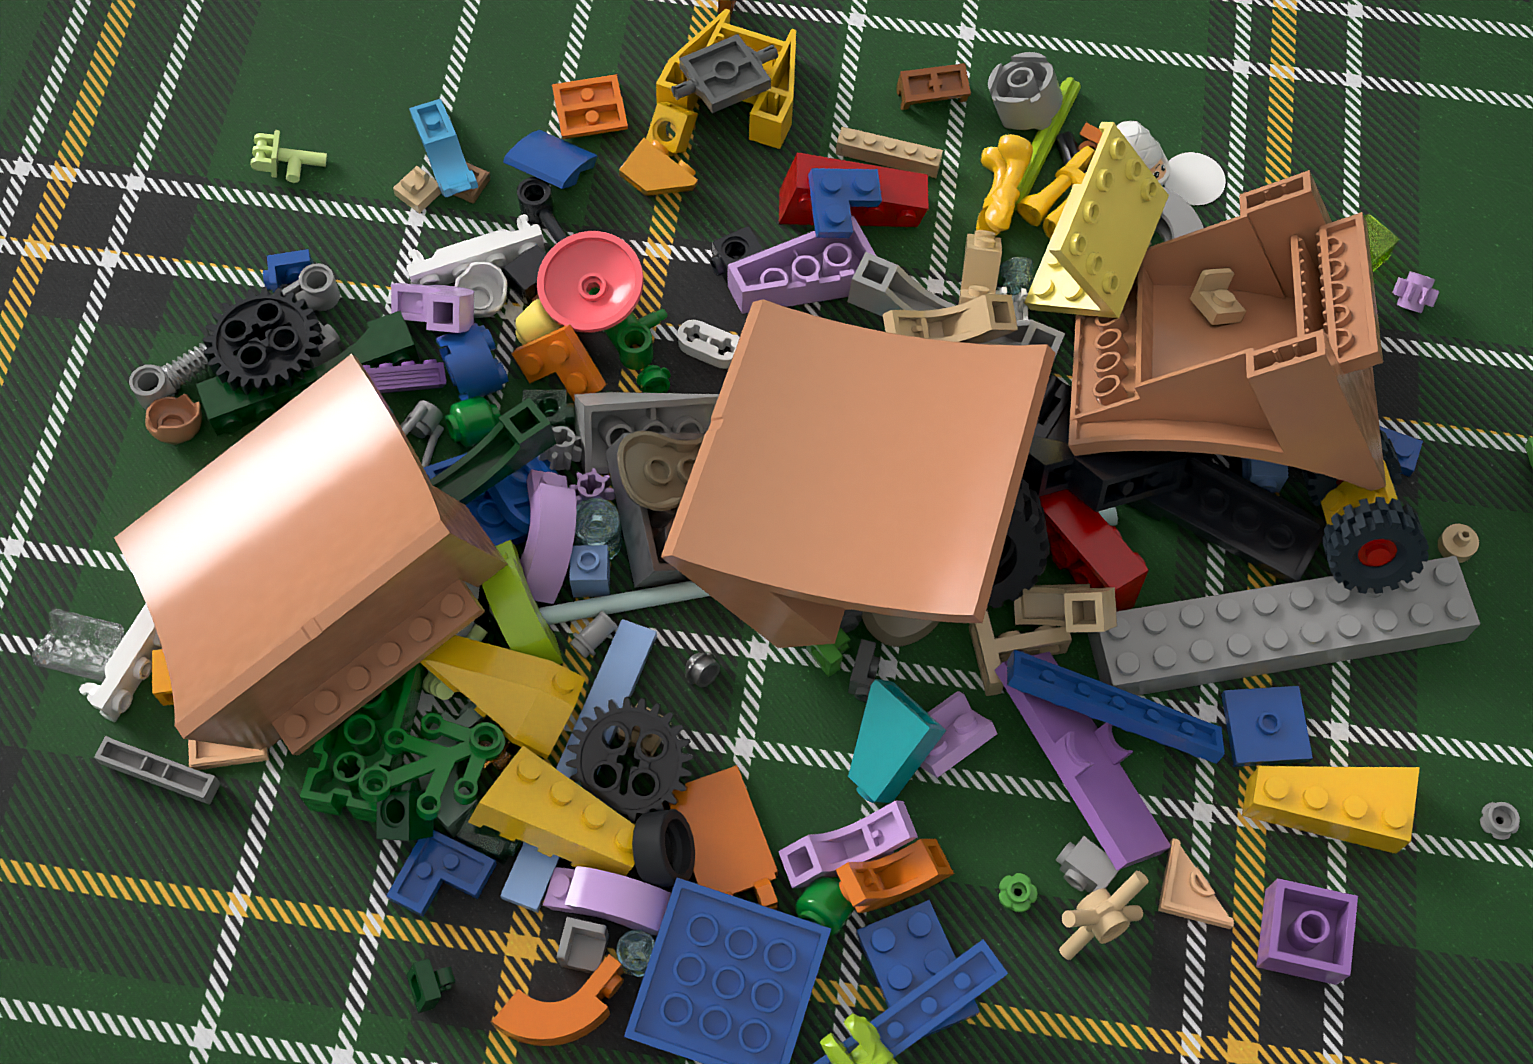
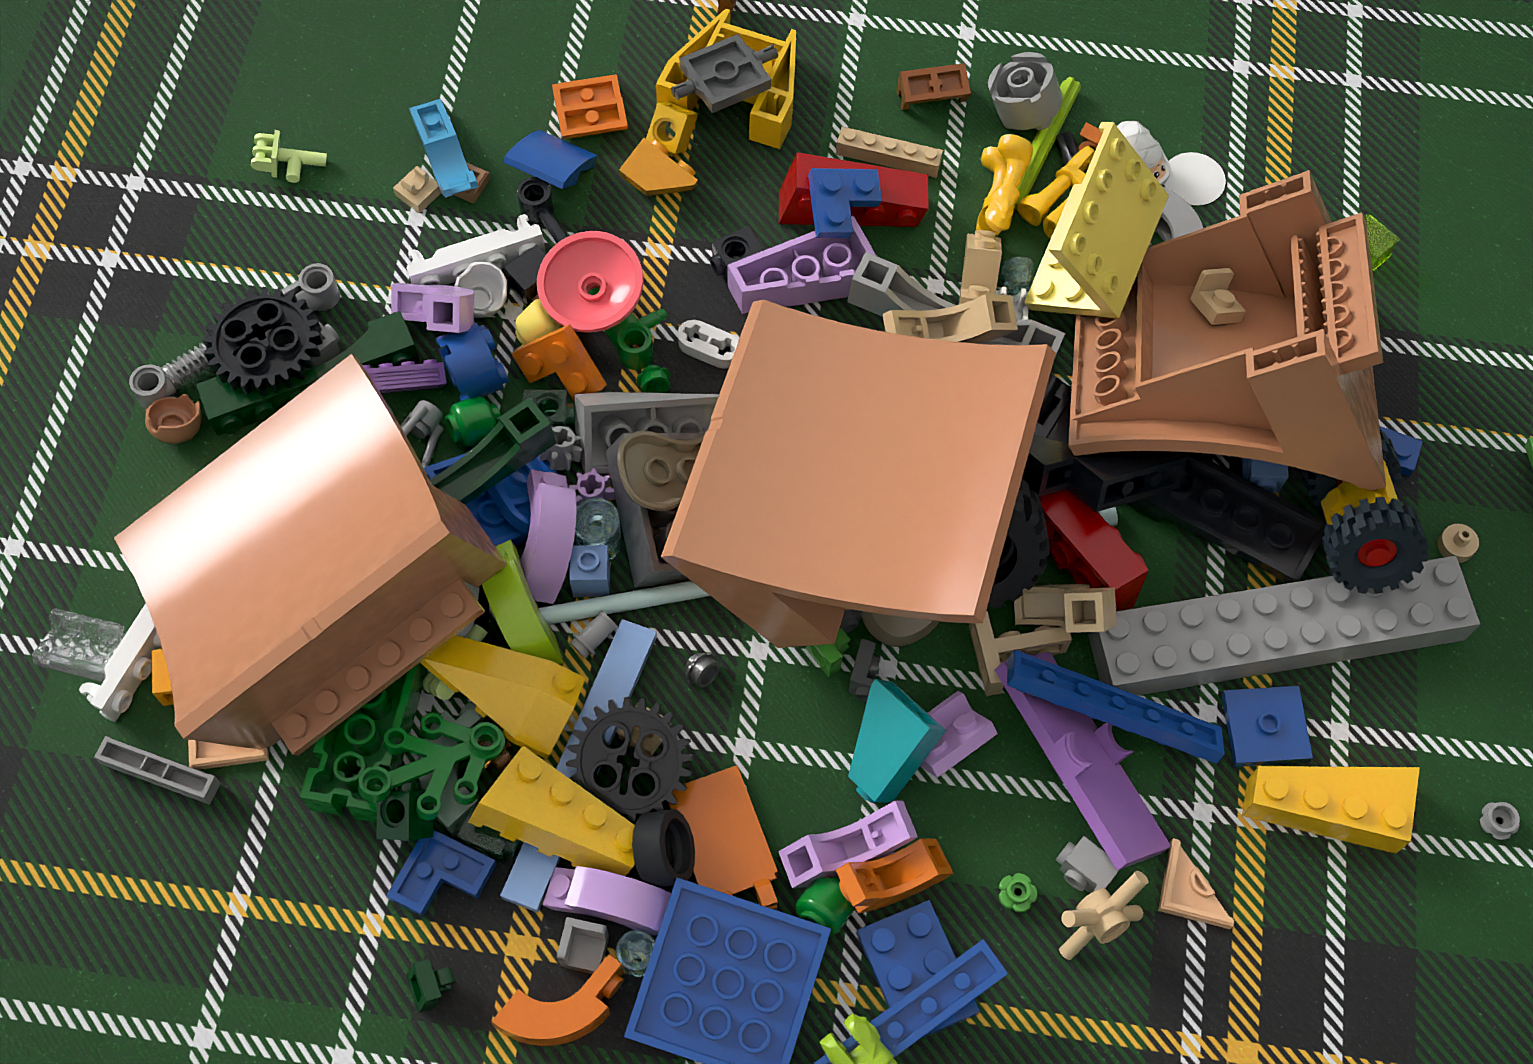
blue bracket [263,249,314,293] -> none
medium lavender brick [1256,878,1358,985] -> none
lavender gear [1392,271,1439,313] -> none

